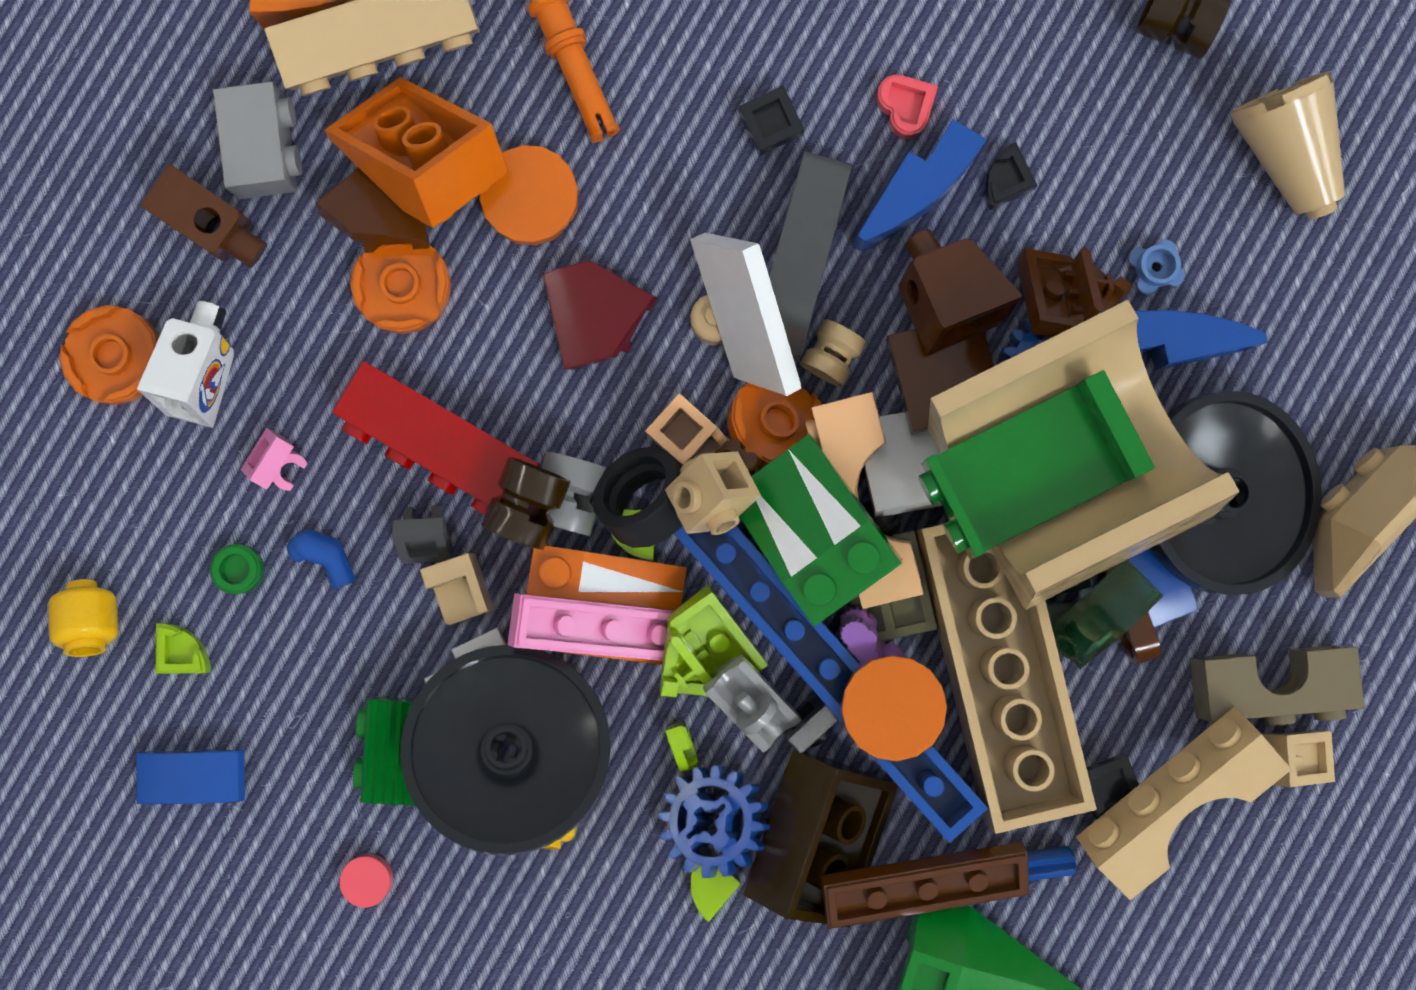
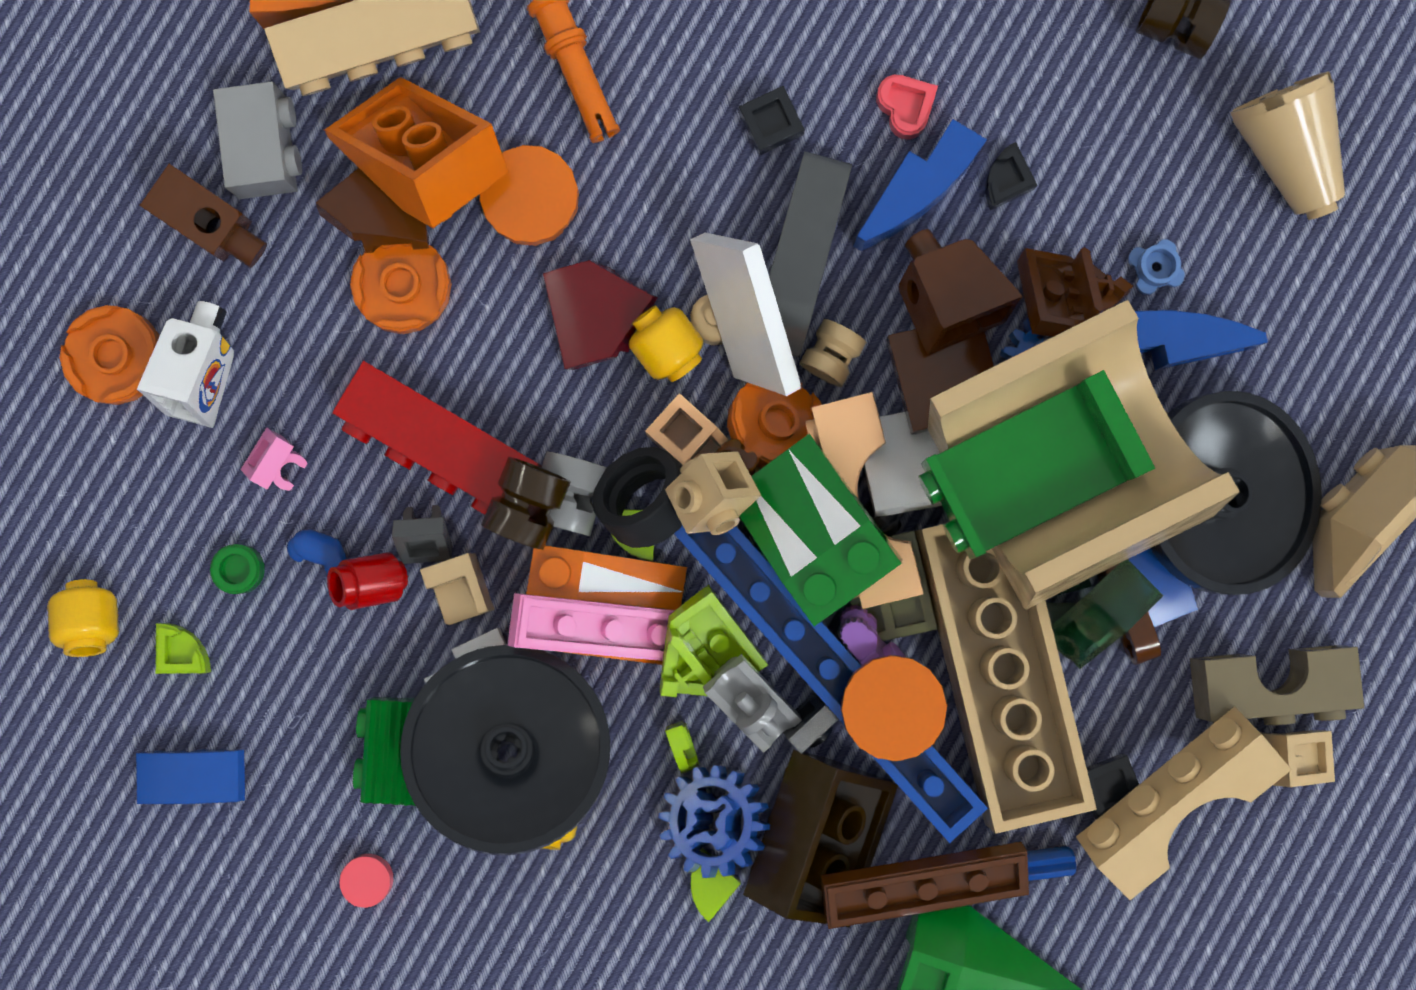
none -> red brick [327,552,408,610]
none -> yellow head [629,305,703,382]

